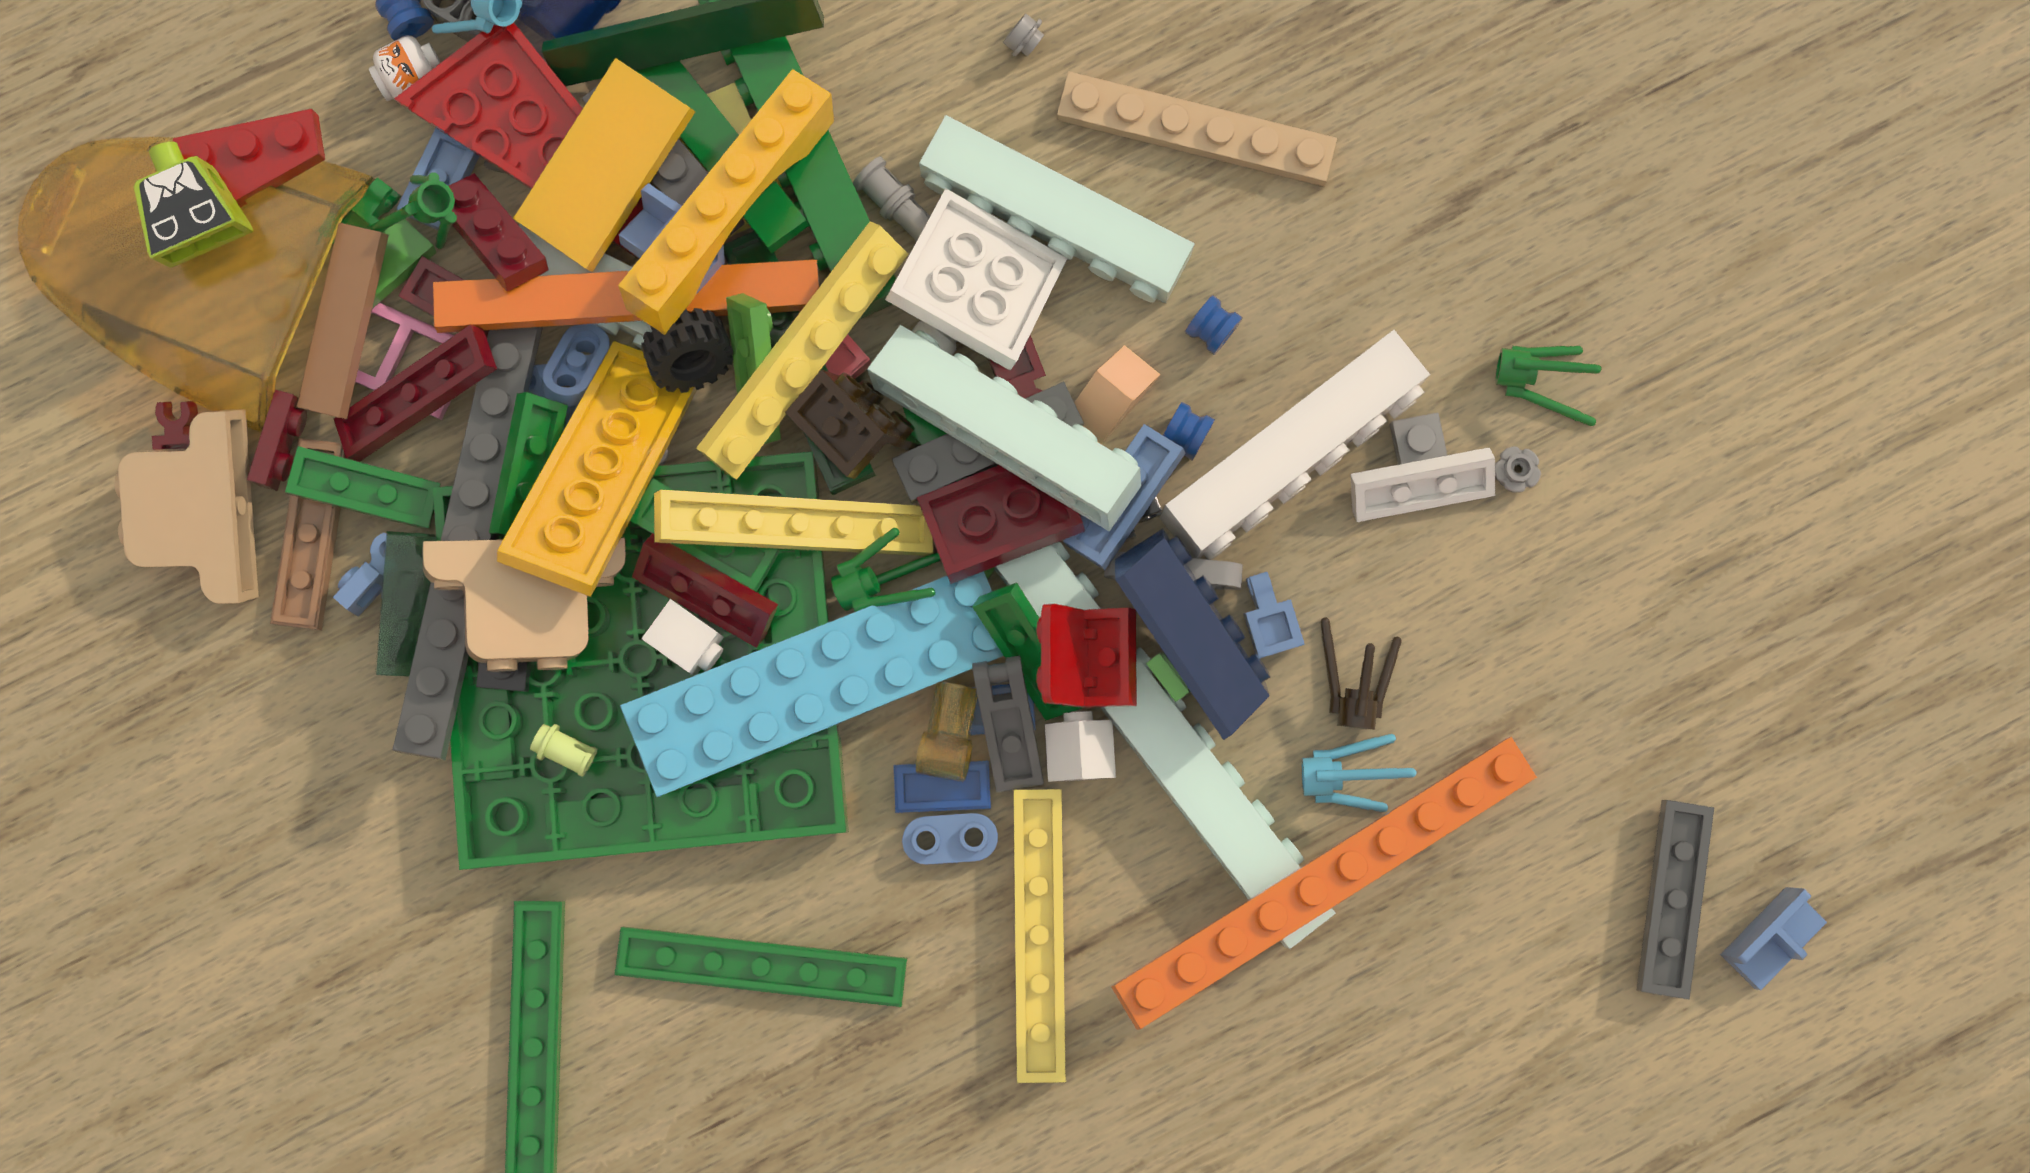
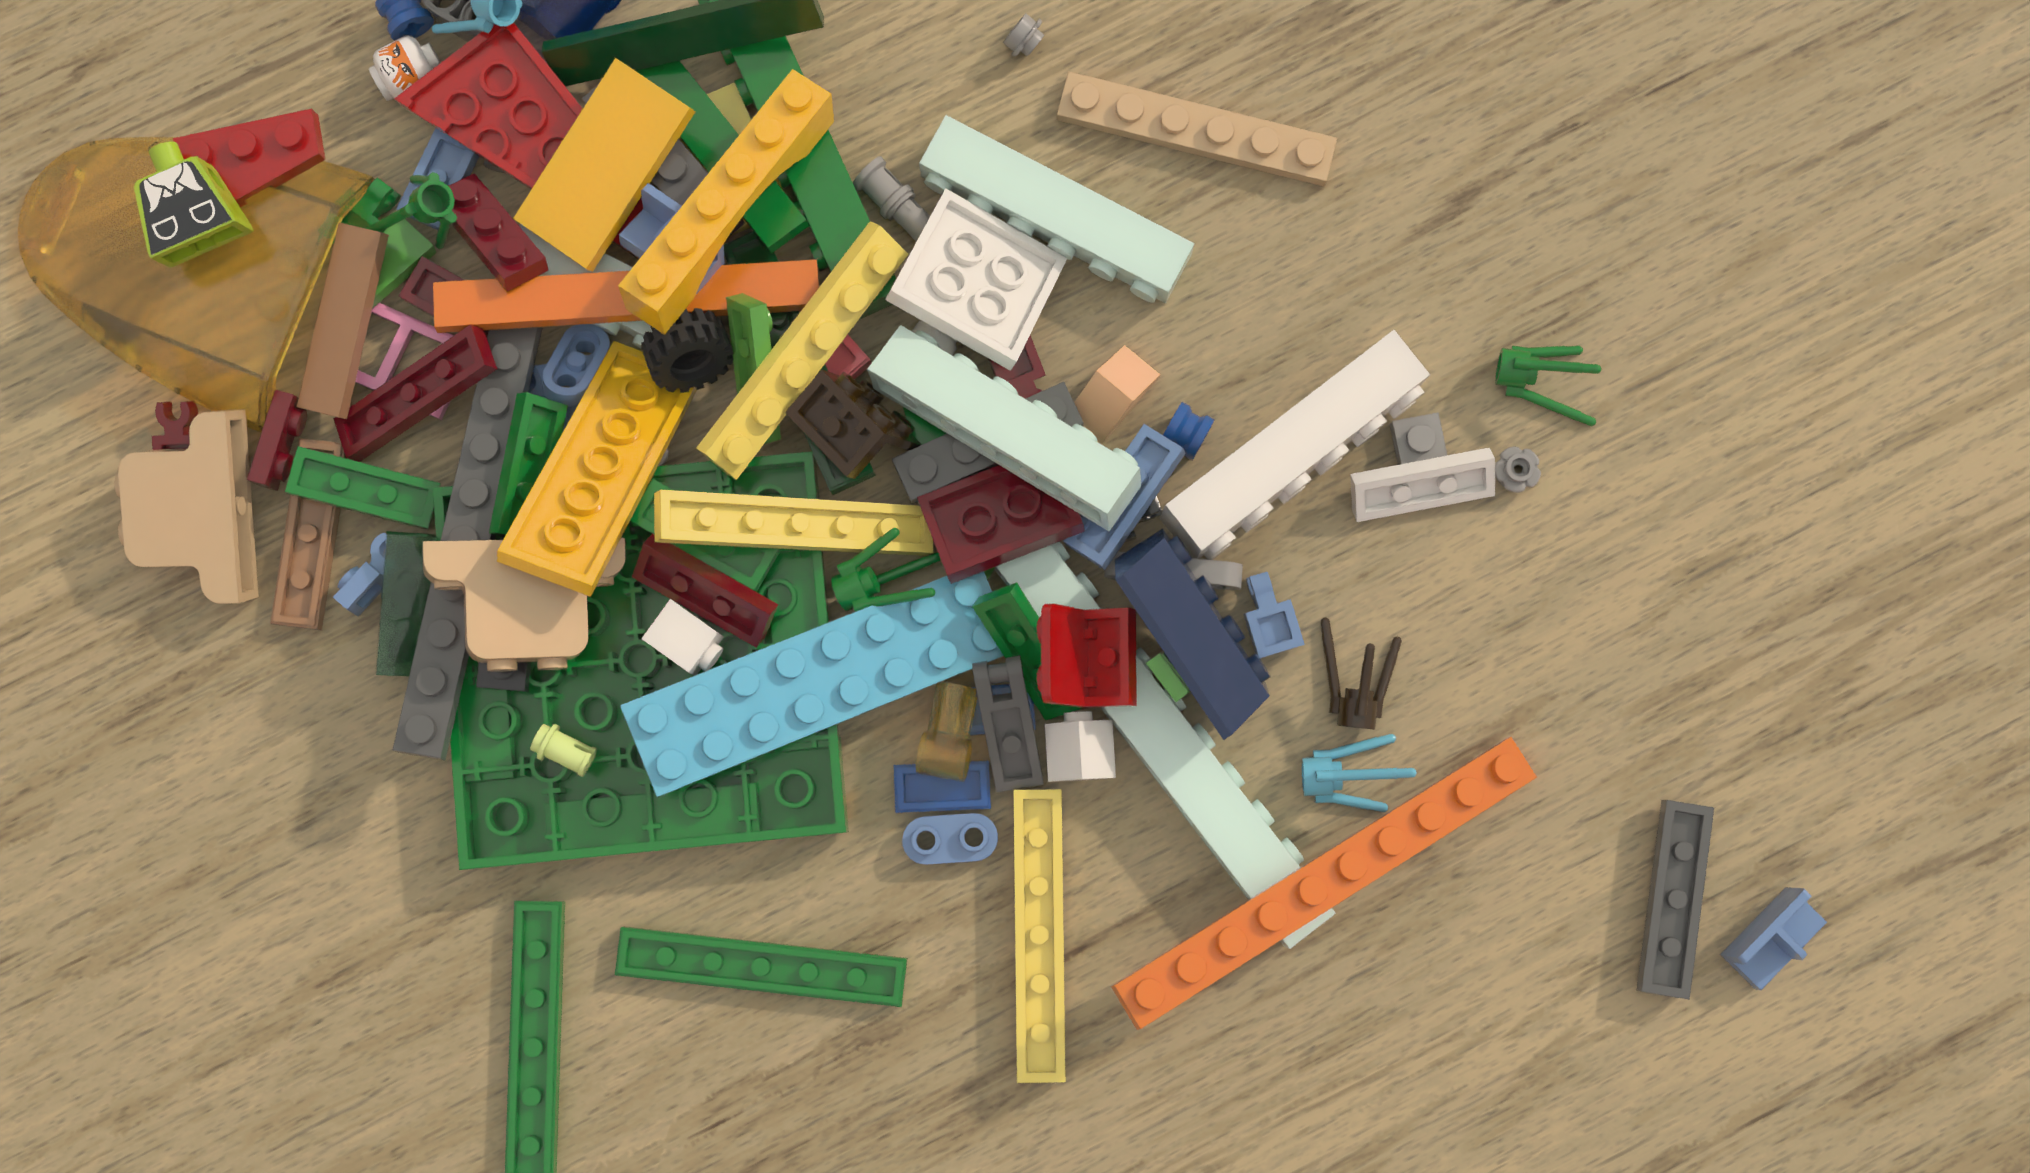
blue wheel [1185,295,1243,355] -> none

